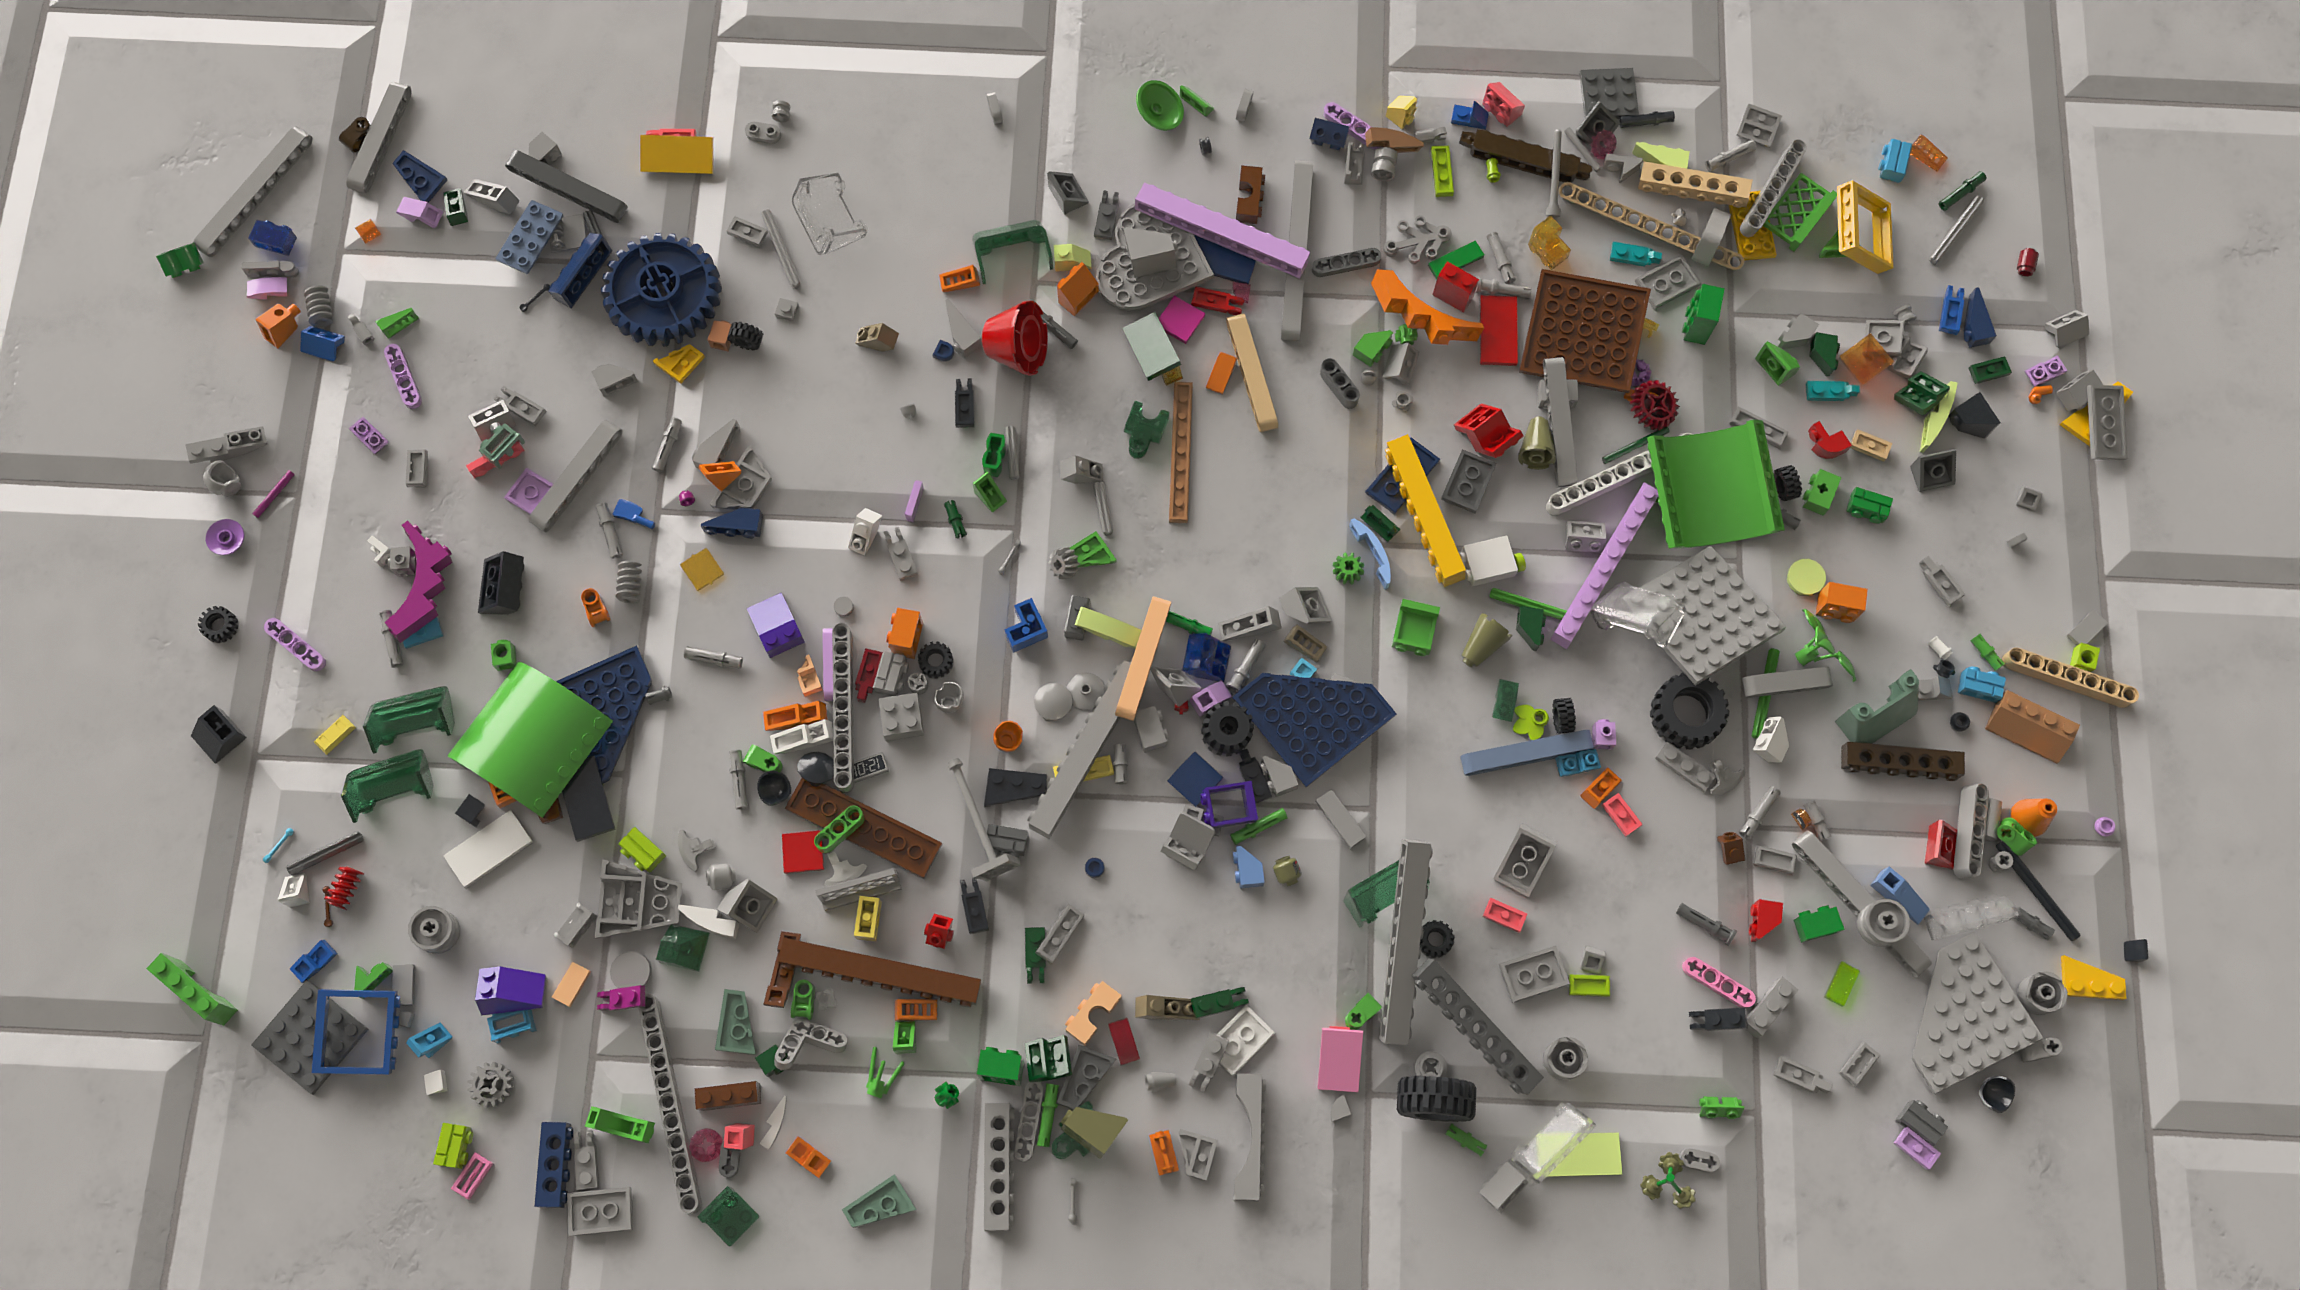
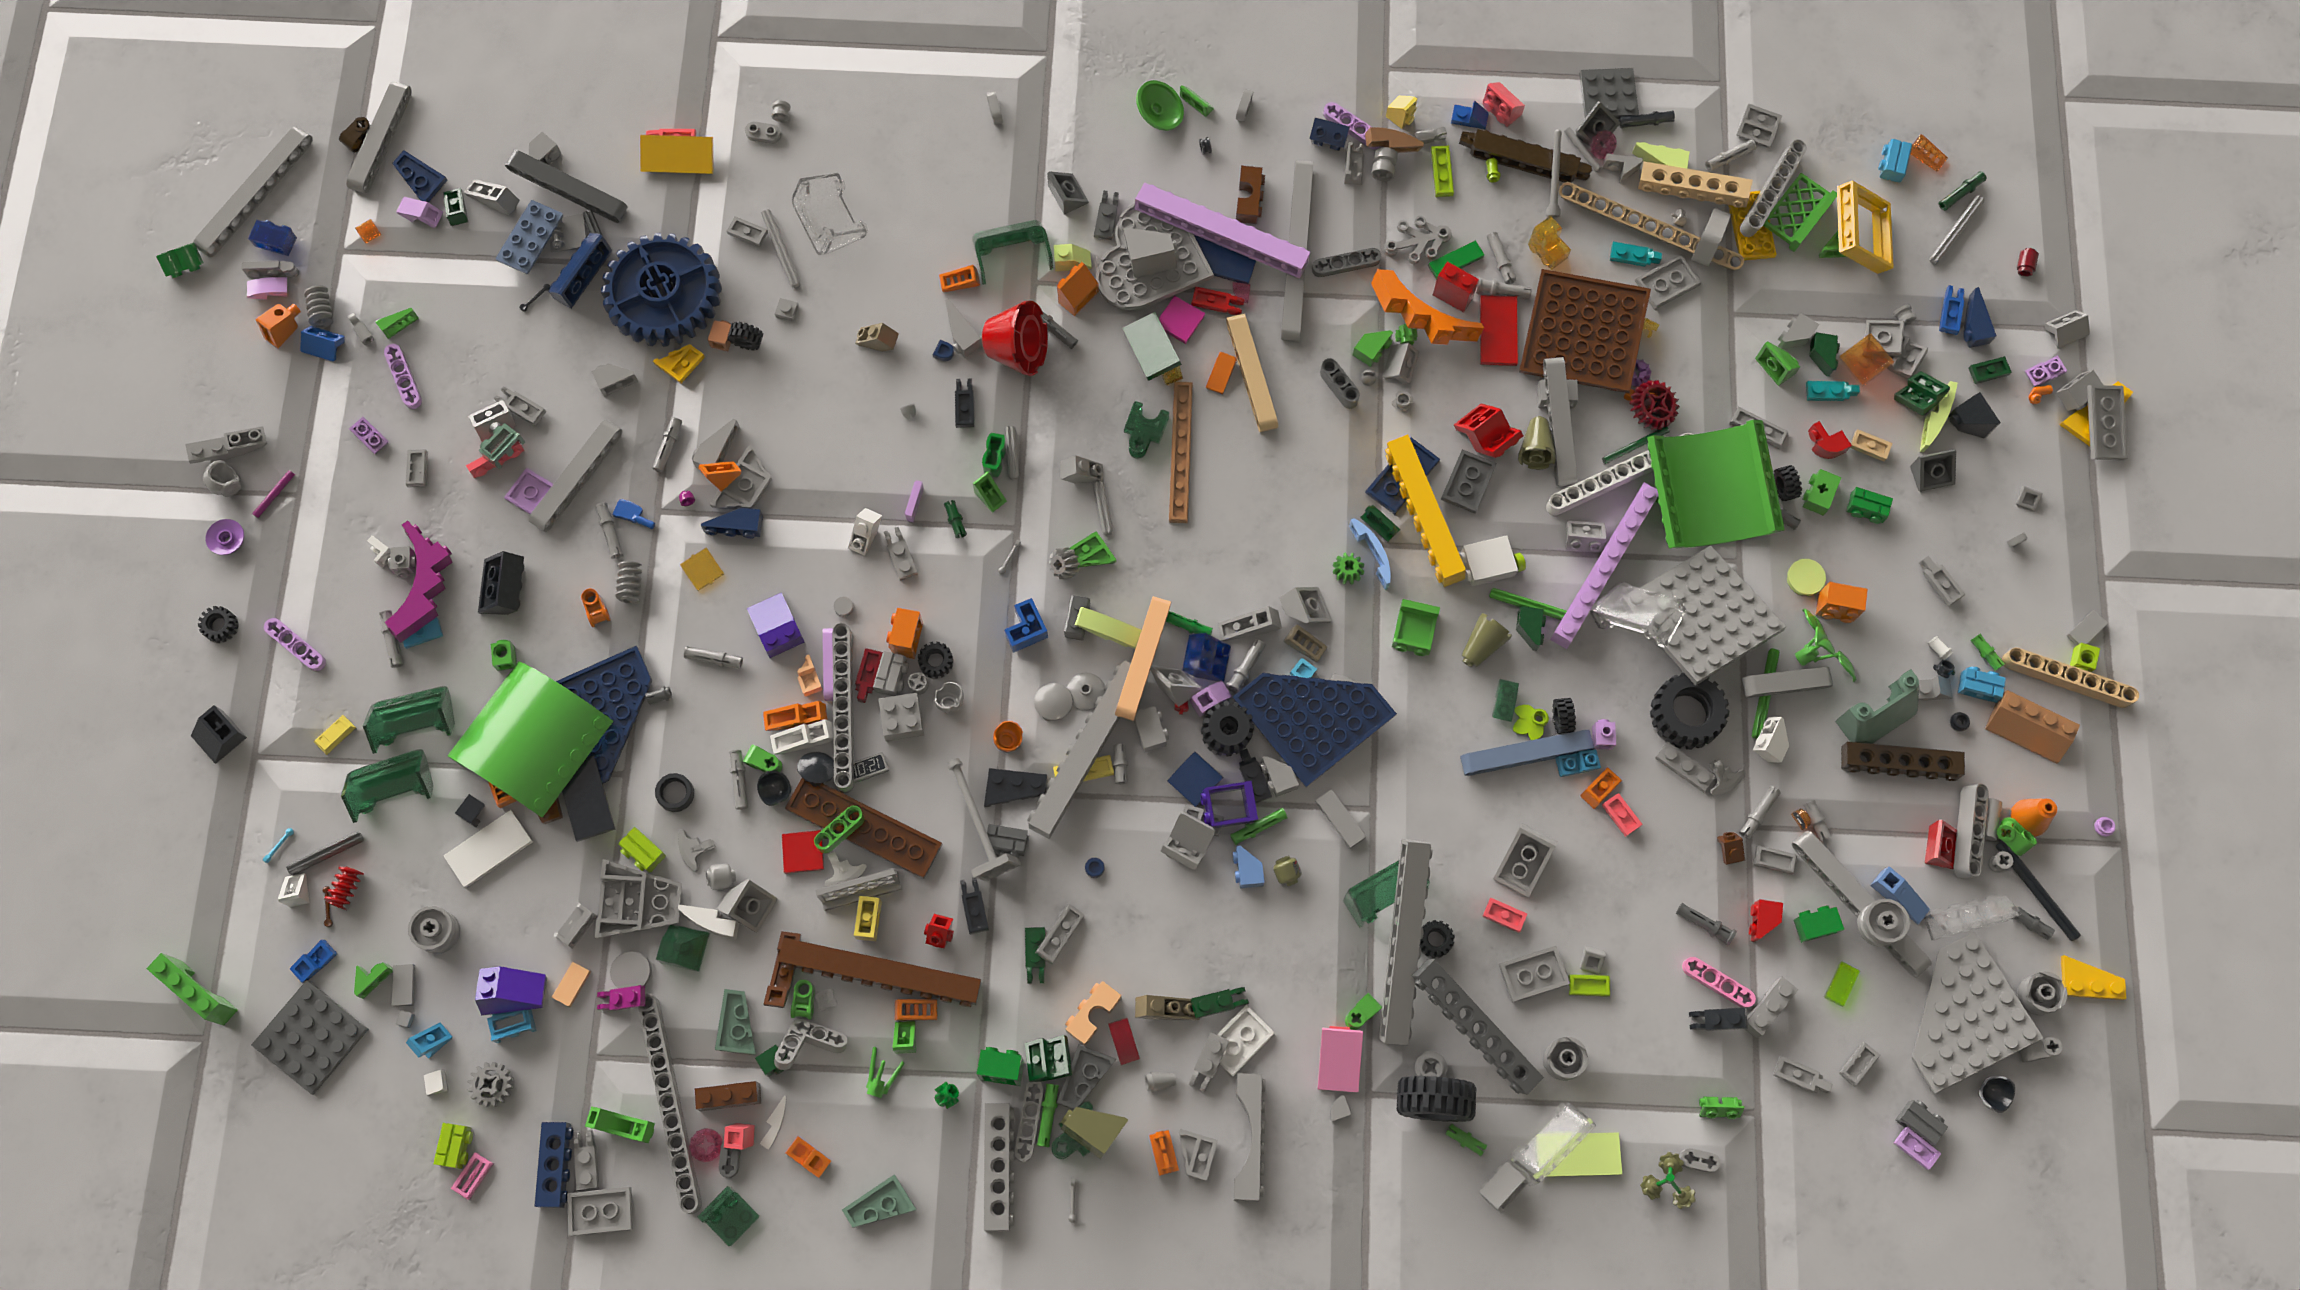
blue window [312,989,401,1075] -> none
green brick [1682,284,1725,345] -> none
black slope [2124,939,2148,962] -> none
none -> black tyre [655,773,694,812]

